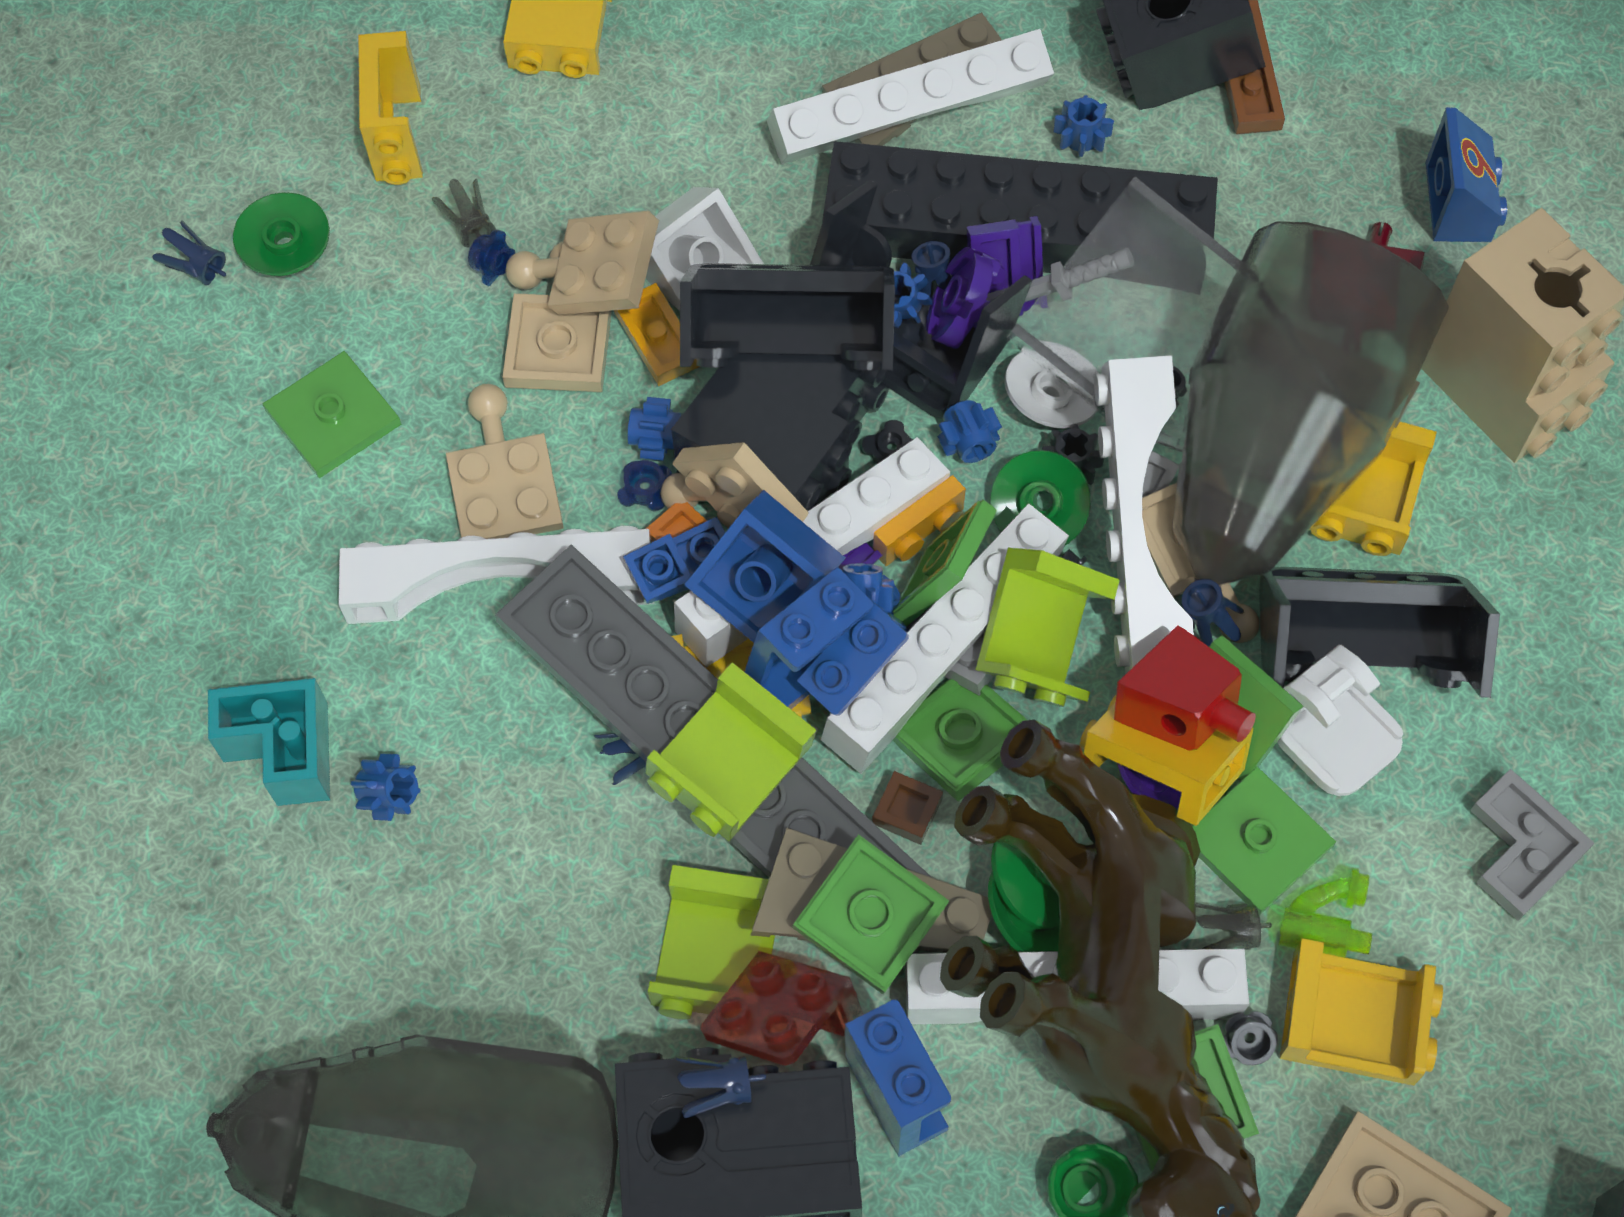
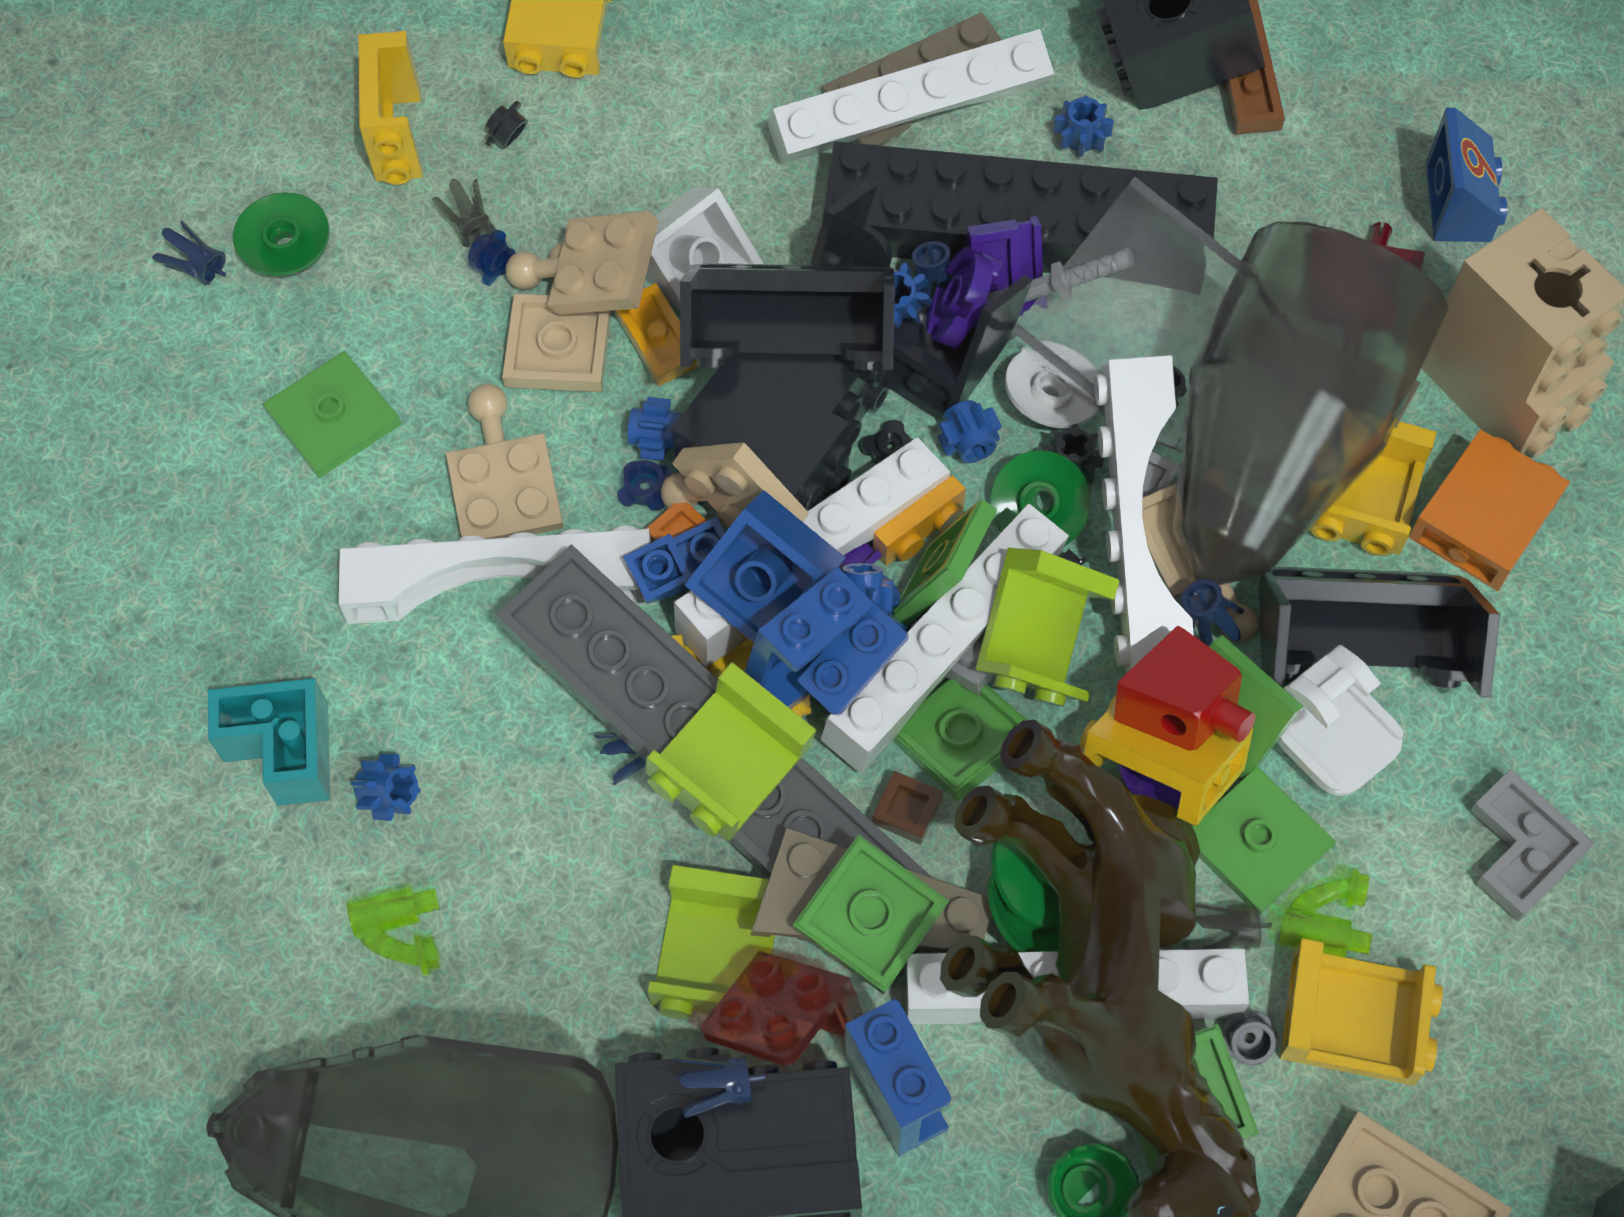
none -> clear neon green plant [347,886,441,976]
none -> black plate [485,100,528,149]
none -> orange panel [1409,429,1570,591]

